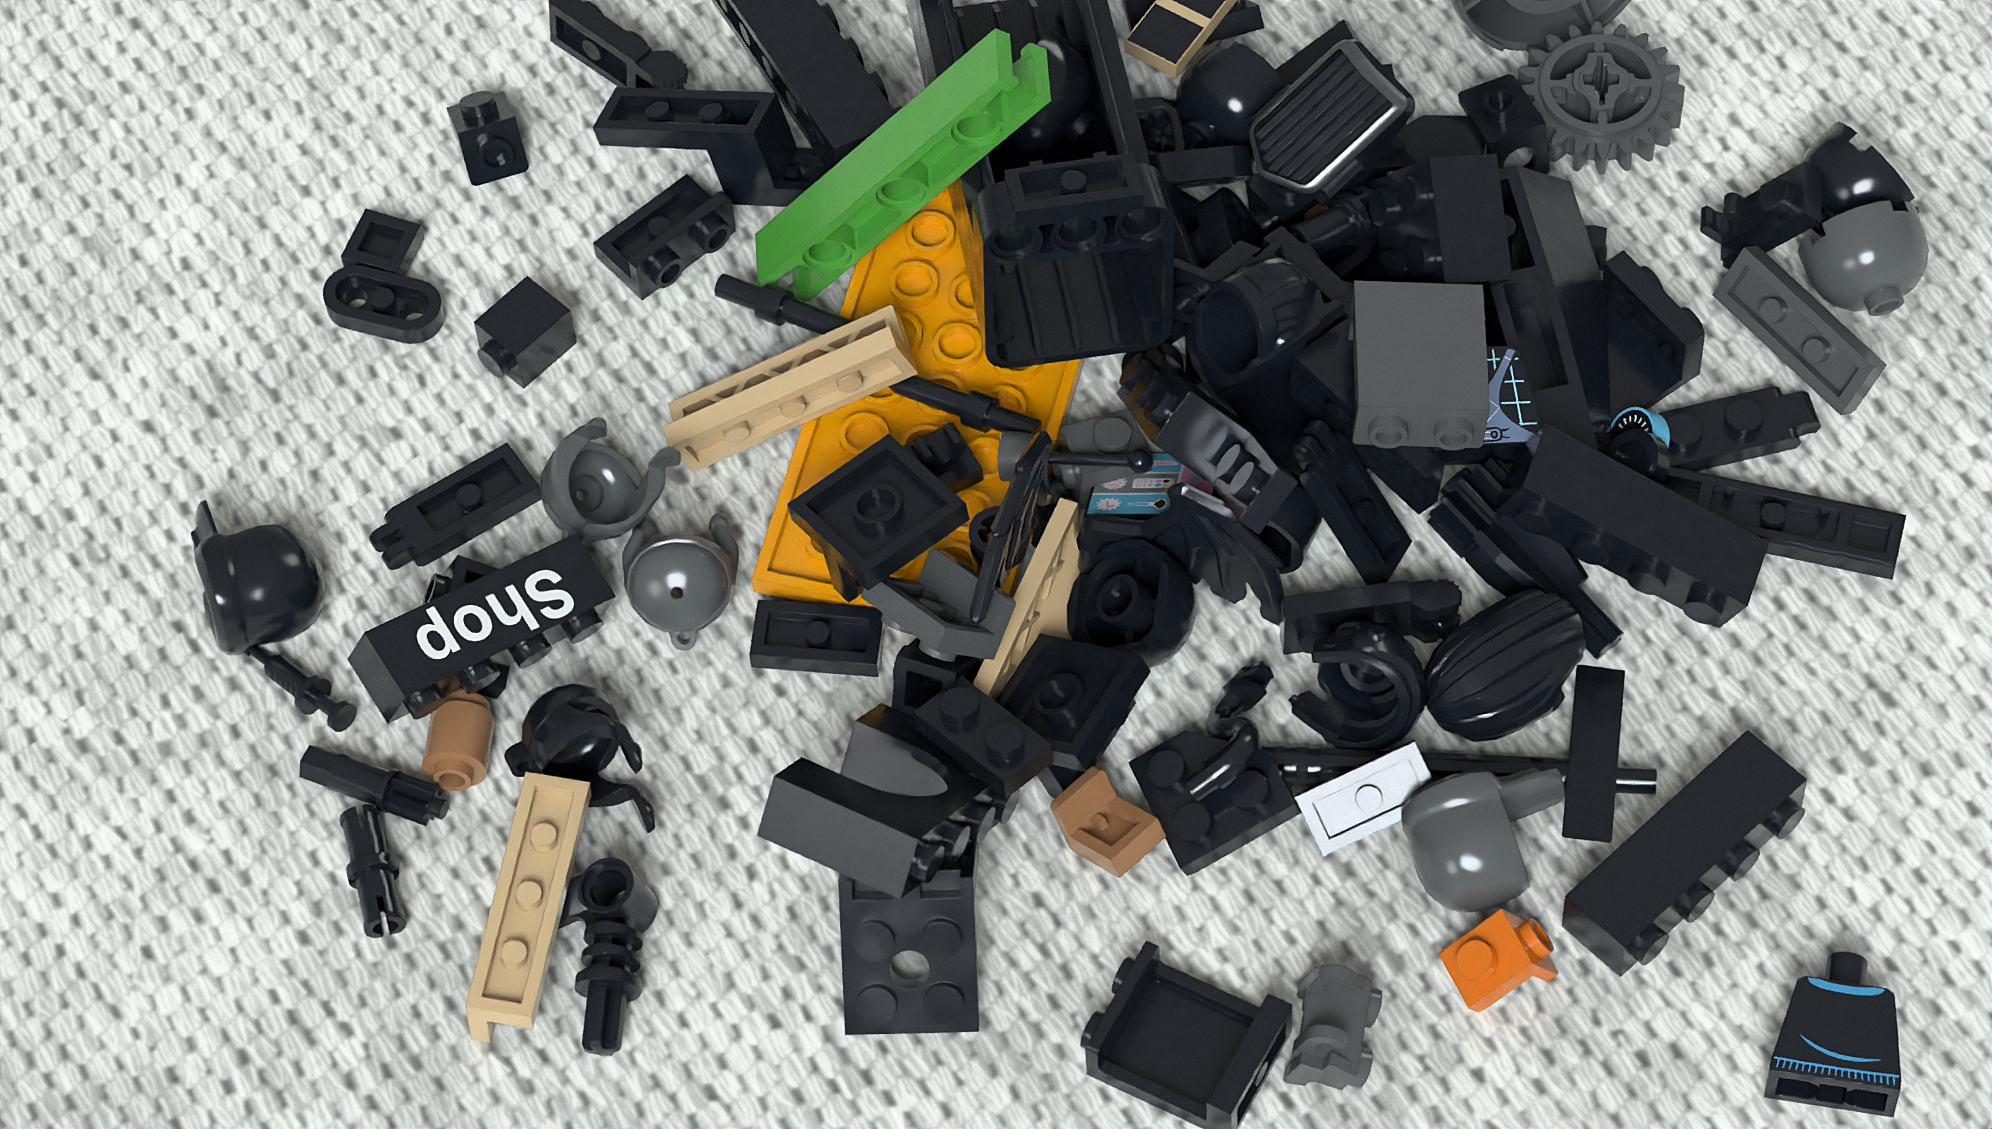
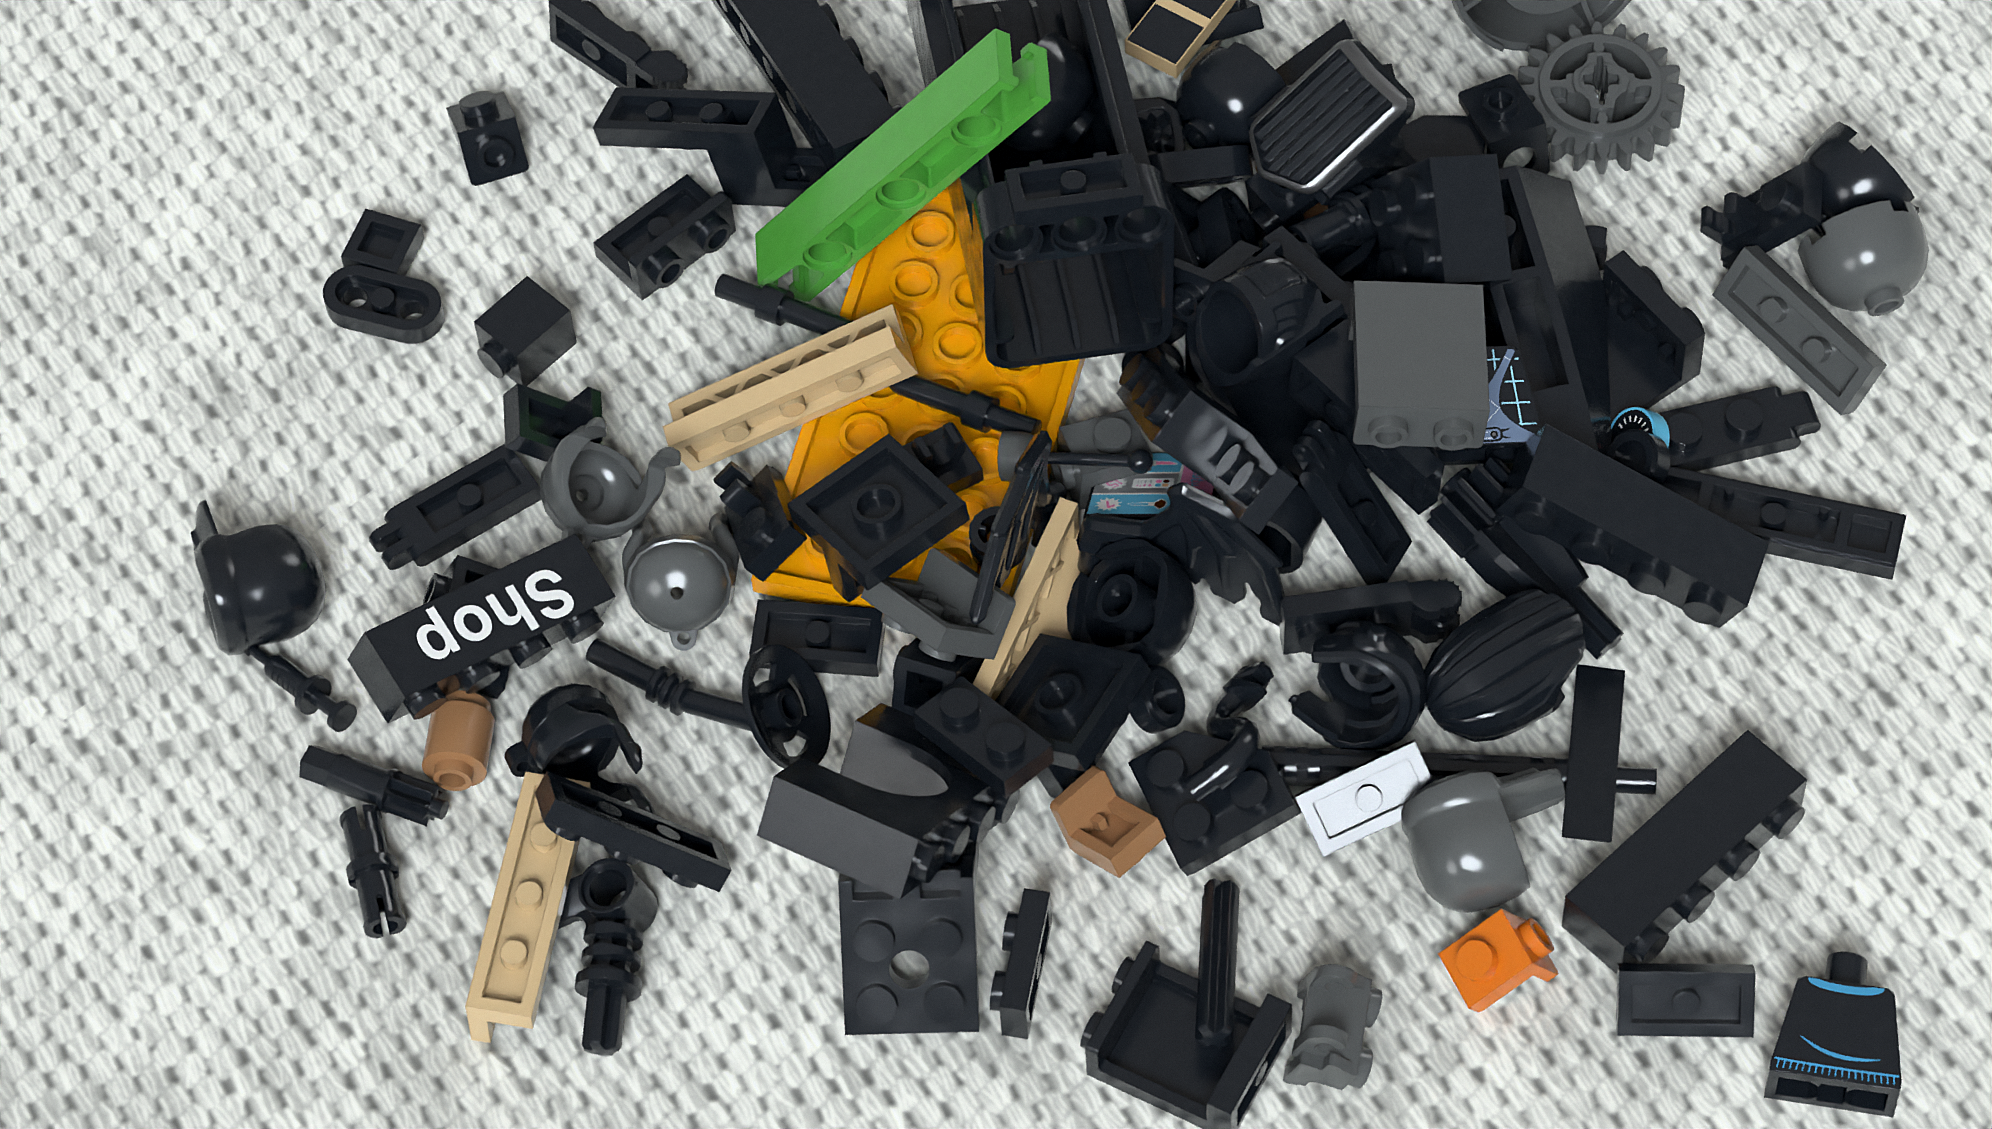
none -> black bracket [503,383,604,462]
none -> black plate [535,771,732,892]
none -> black dish [586,638,831,769]
none -> black plate [713,461,807,582]
none -> black plate [990,888,1052,1039]
none -> black tile [1128,665,1185,734]
none -> black axle [1195,878,1240,1048]
none -> black plate [1616,963,1756,1037]

